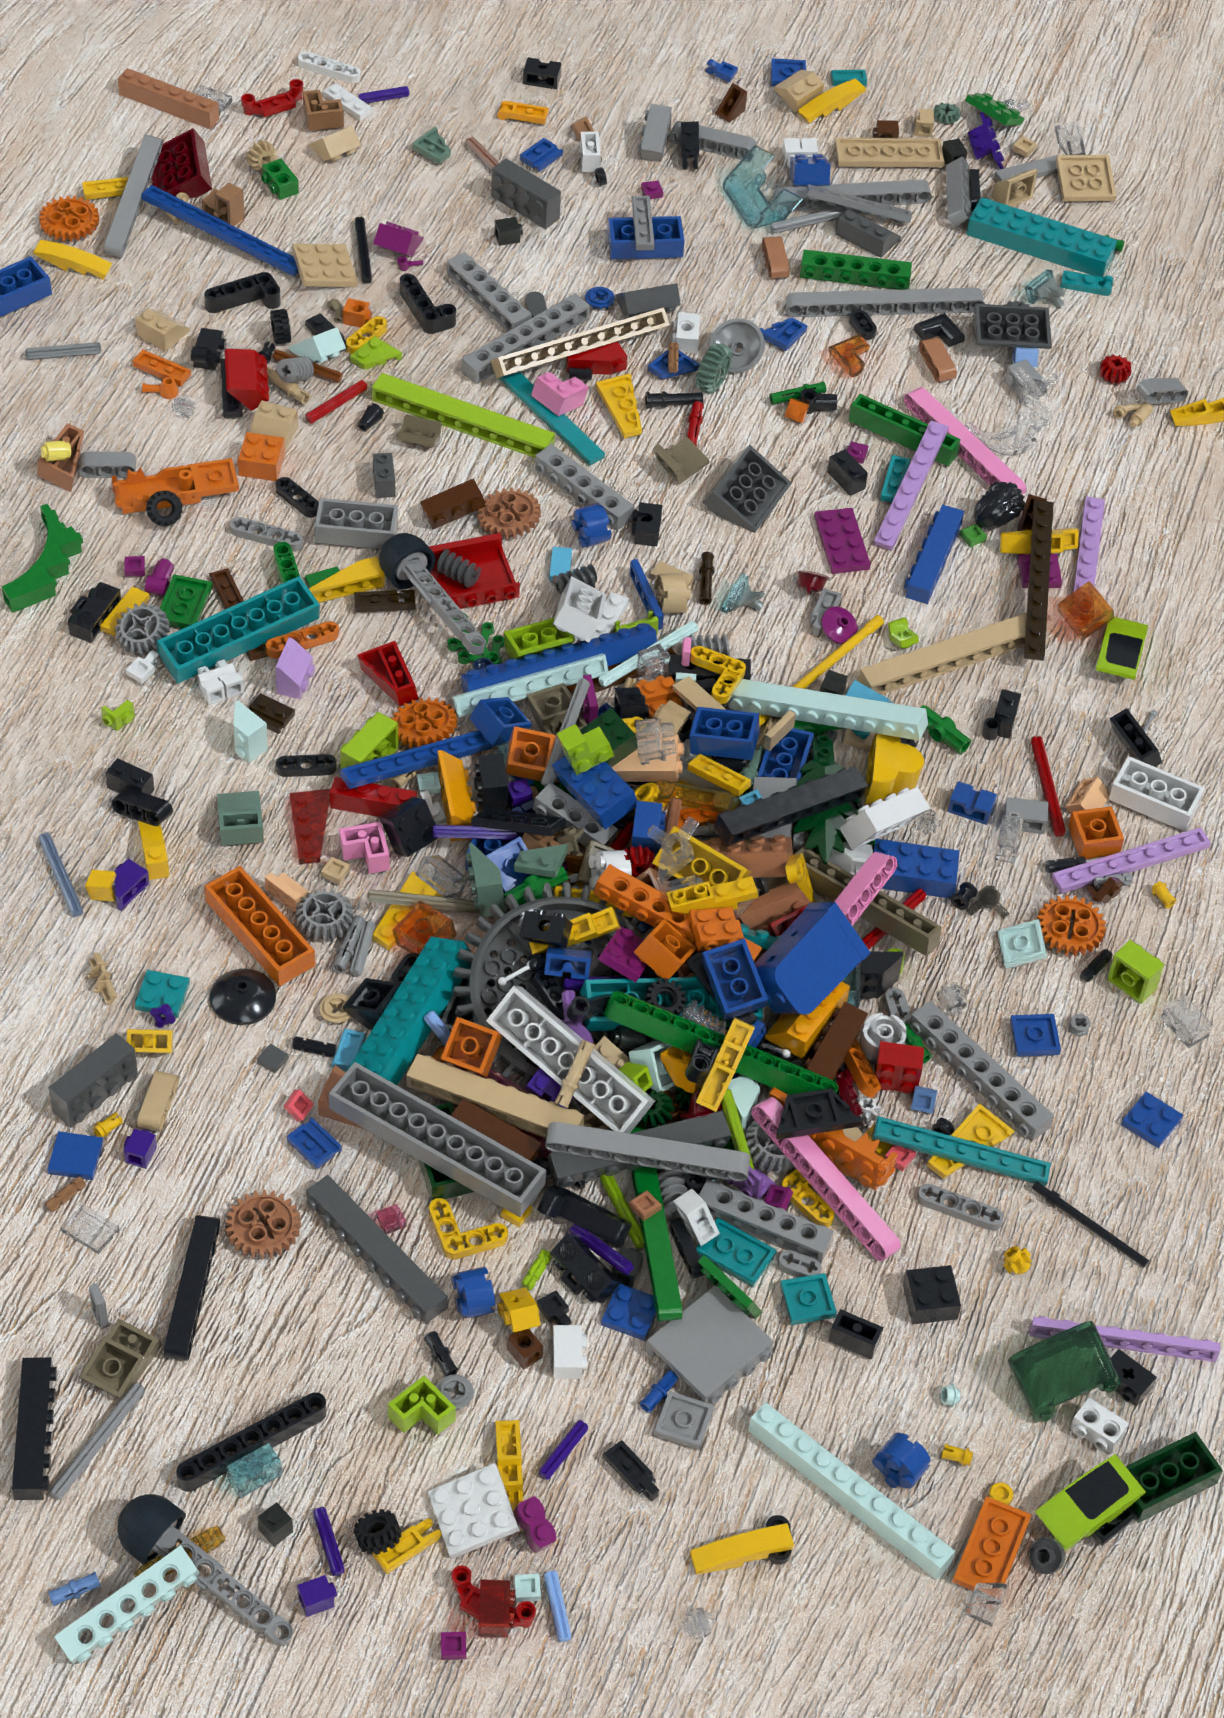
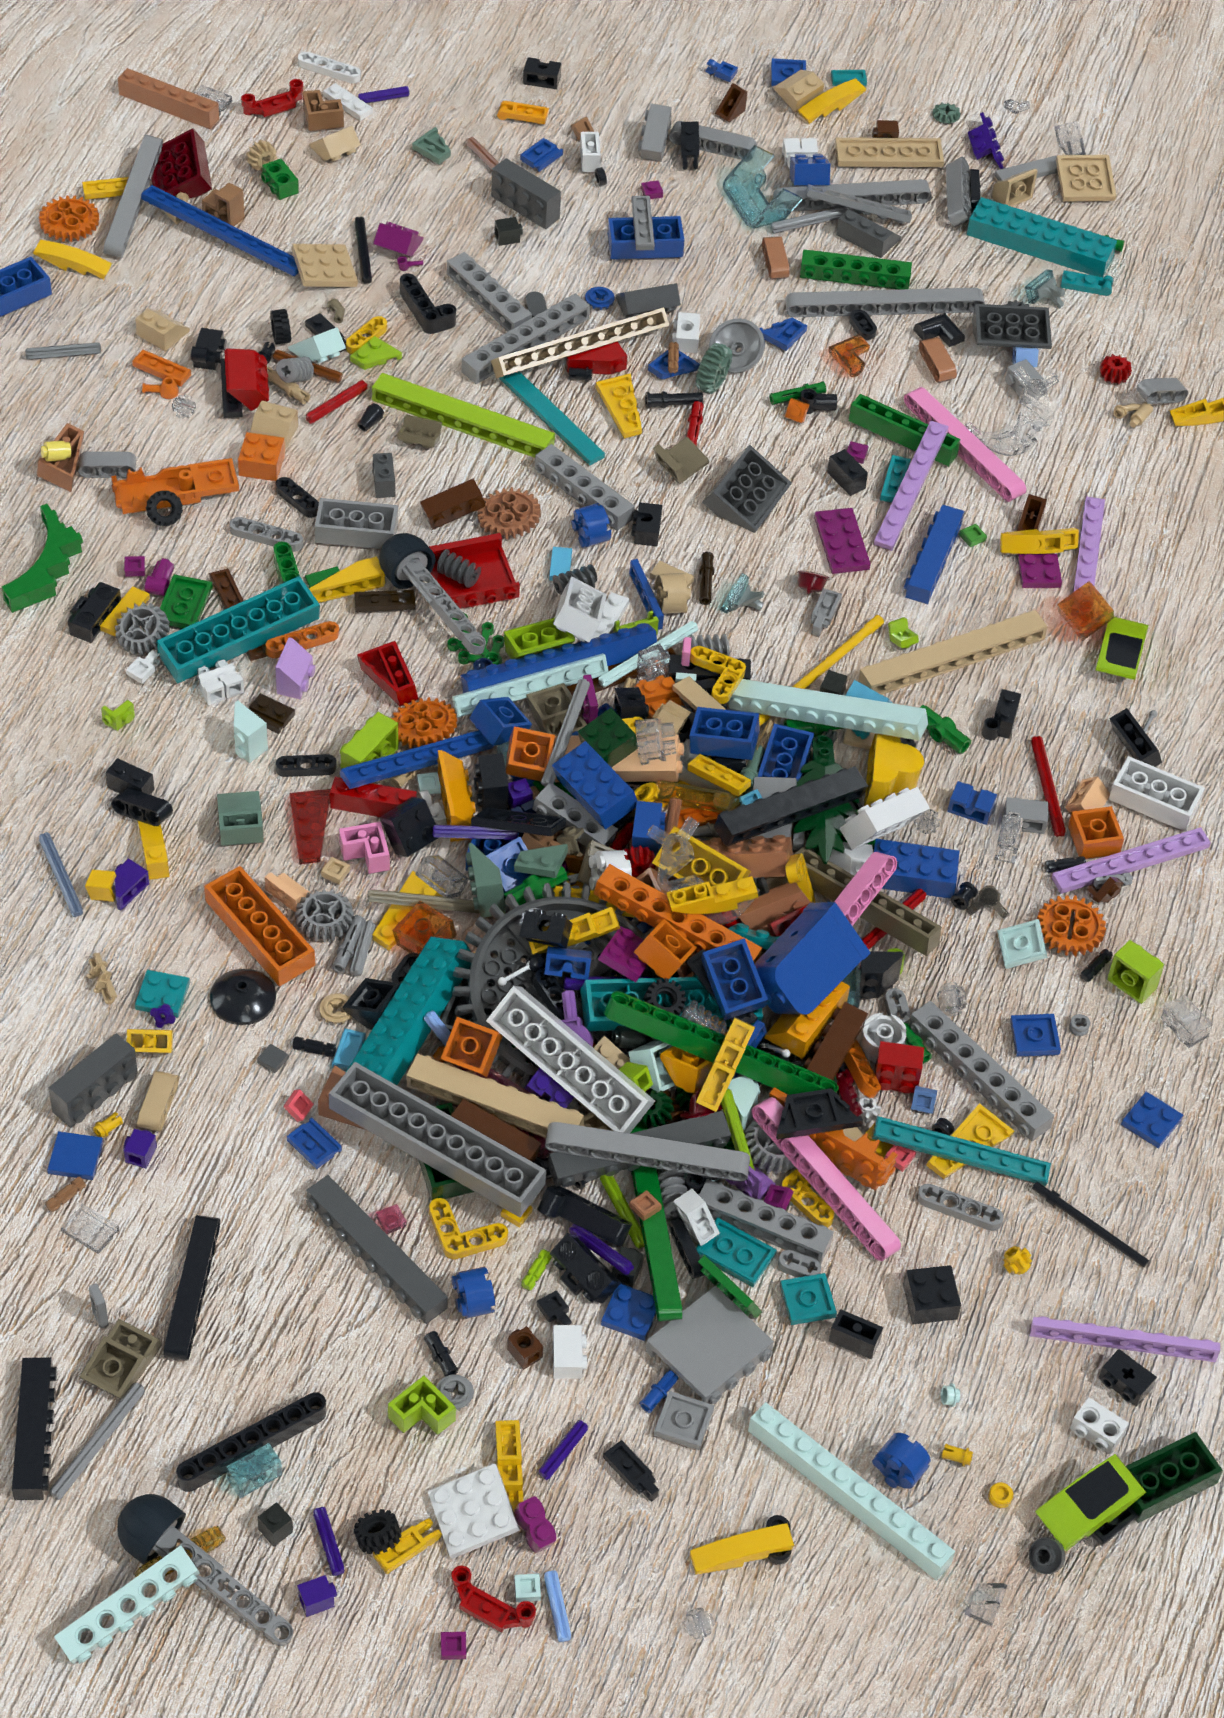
medium blue pin [48,1572,101,1606] -> none
black beam [204,272,281,313] -> none
nougat gear [225,1189,301,1260] -> none
orange brick [343,298,372,328] -> none
clear red brick [478,1579,515,1638] -> none
yellow brick [497,1287,541,1332] -> none
bright pink brick [531,372,589,416] -> none
tan pin [555,1039,595,1108] -> none
lime brick [557,724,614,775] -> none
black piece [567,993,612,1023] -> none
black piece [685,1038,719,1083] -> none
orange plate [688,907,744,951] -> none
tan tile [763,711,796,751] -> none
magenta dish [821,606,858,644] -> none
tan brick [914,109,934,137] -> none
pearl dark grey brick [942,138,967,164] -> none
orange plate [952,1496,1032,1601] -> none
green plate [965,92,1025,126] -> none
black piece [974,481,1026,530] -> none
clear green windscreen [1008,1321,1121,1423] -> none
tan plate [1012,136,1037,158] -> none
dark brown plate [1024,500,1054,661] -> none
yellow pin [1151,881,1177,909] -> none

